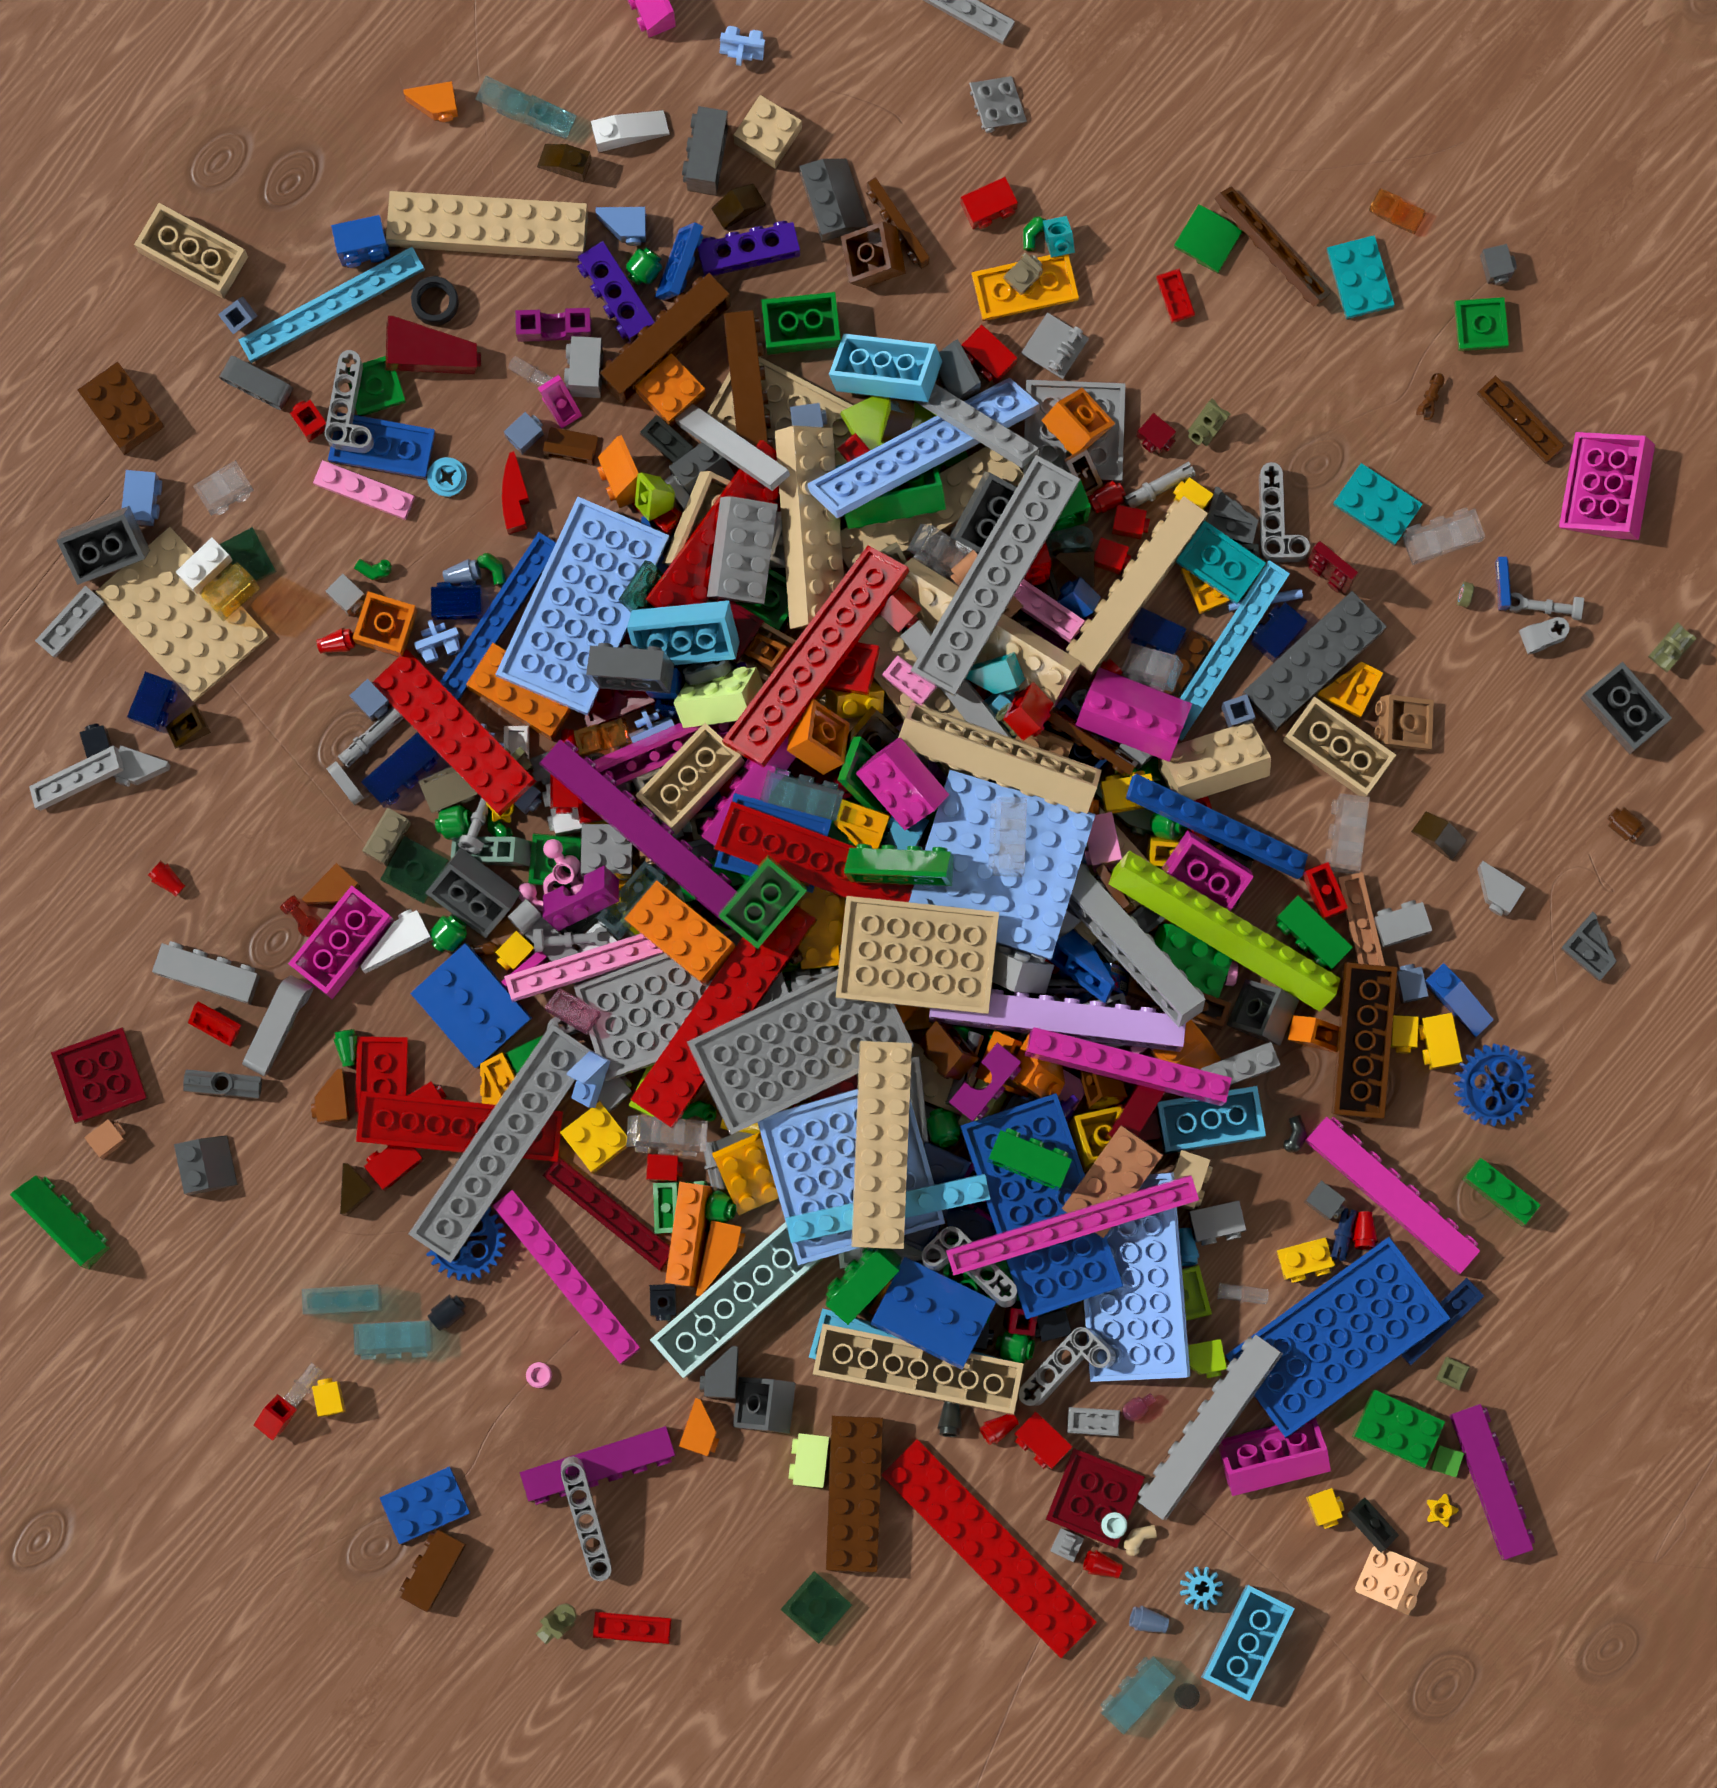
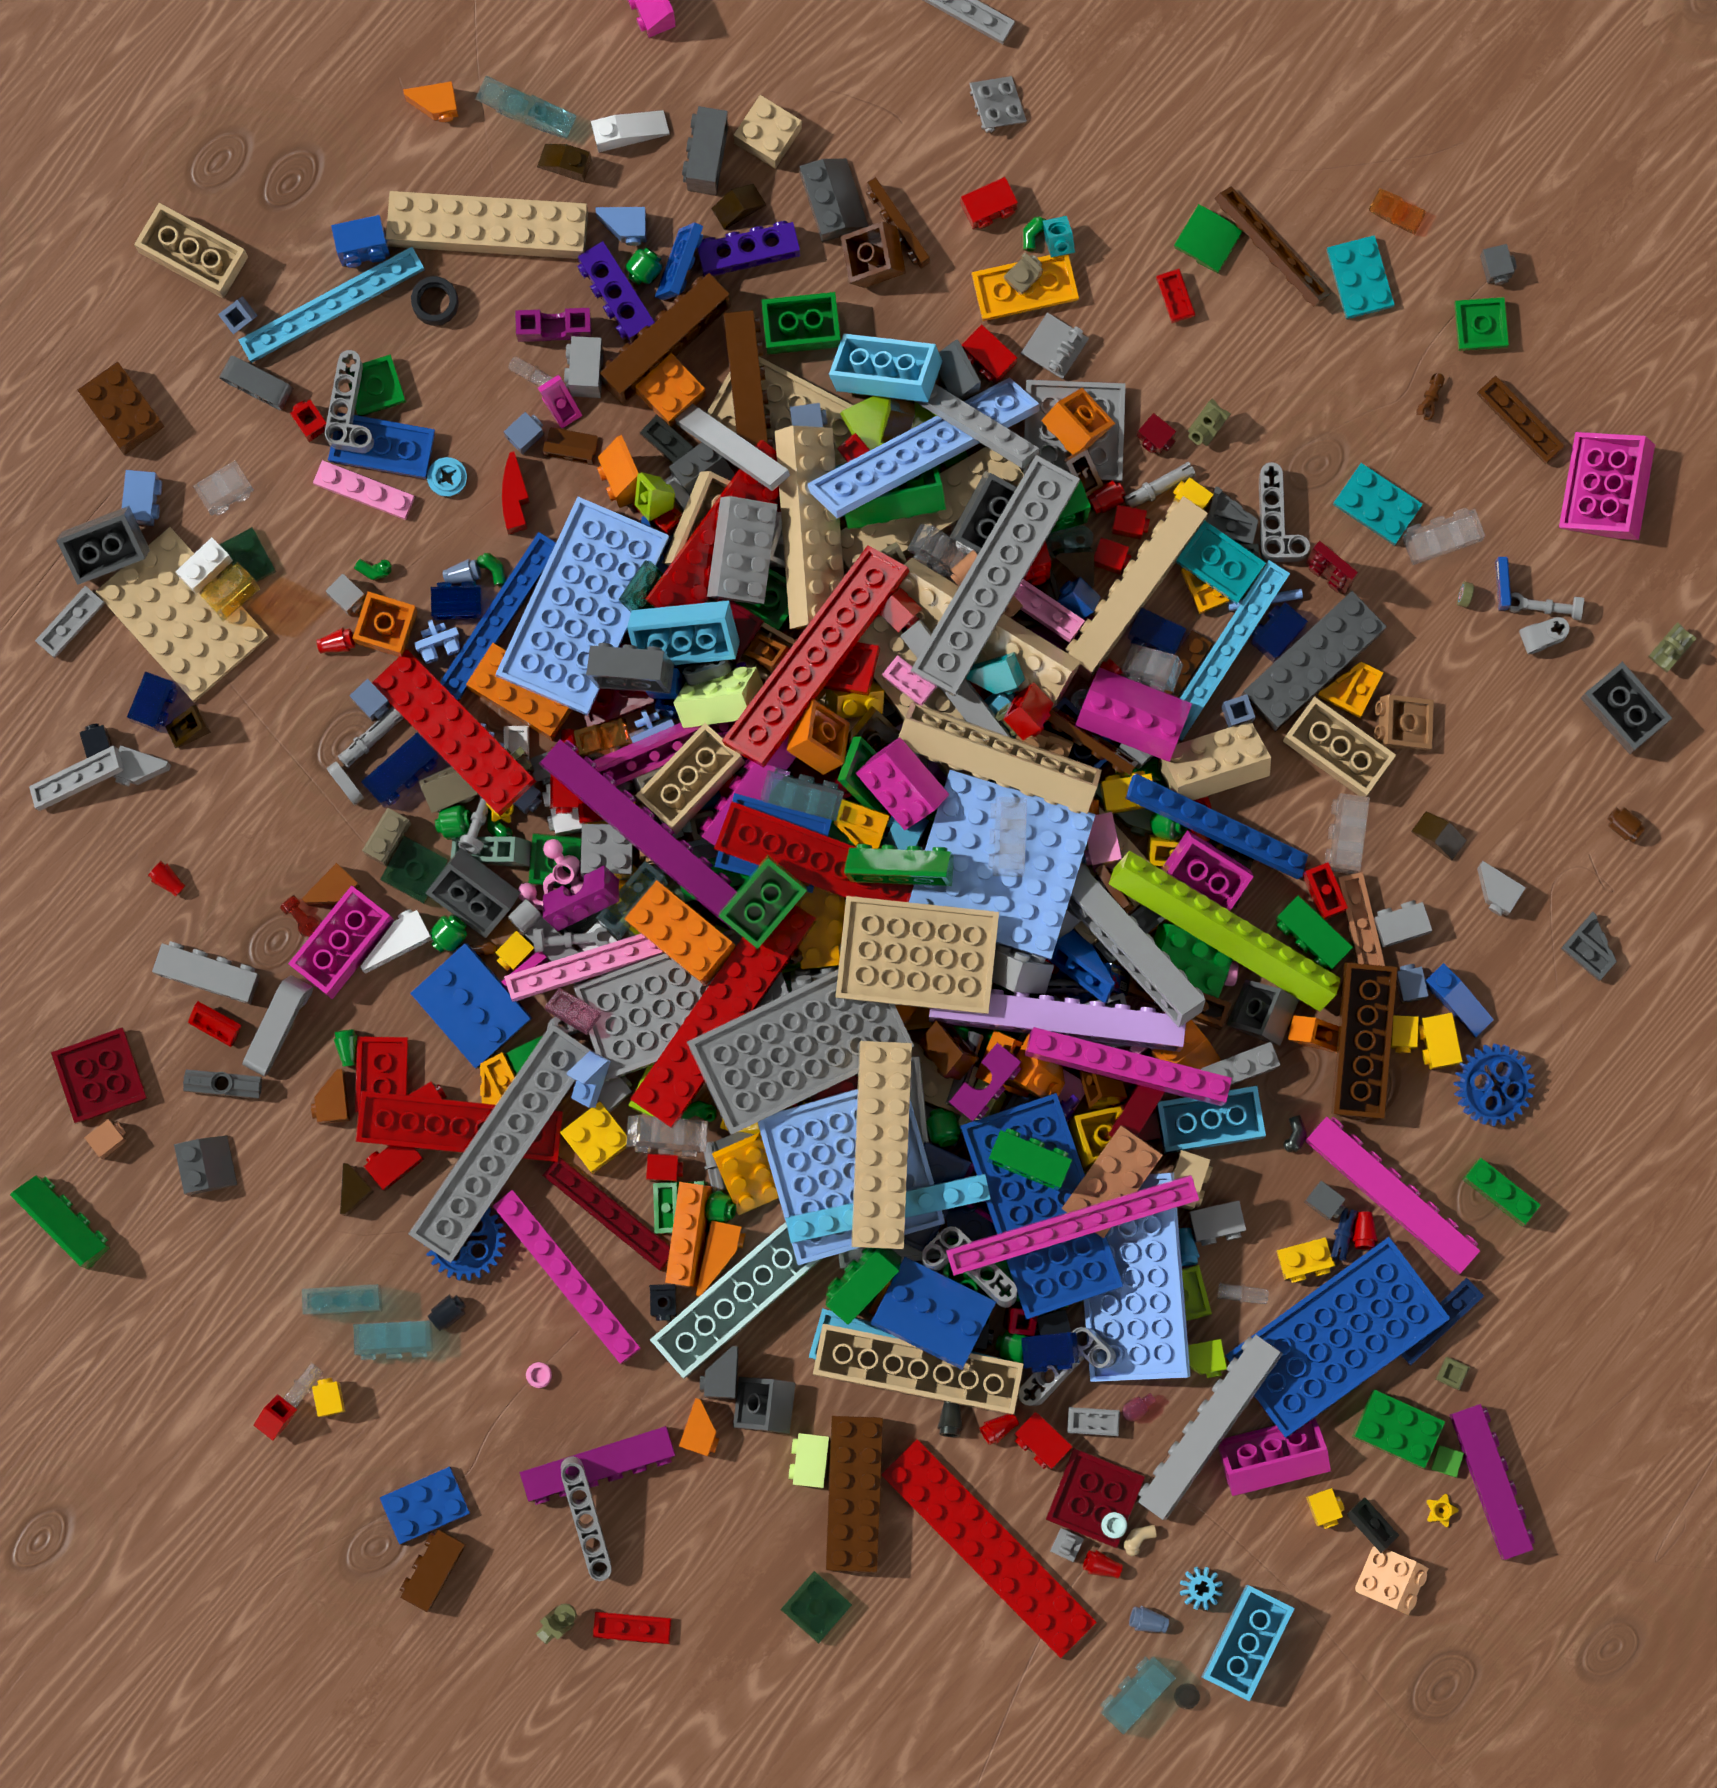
dark red slope [385,315,481,374] -> none
light blue hips [719,26,765,66] -> none
none -> clear blue brick [1021,1332,1080,1373]

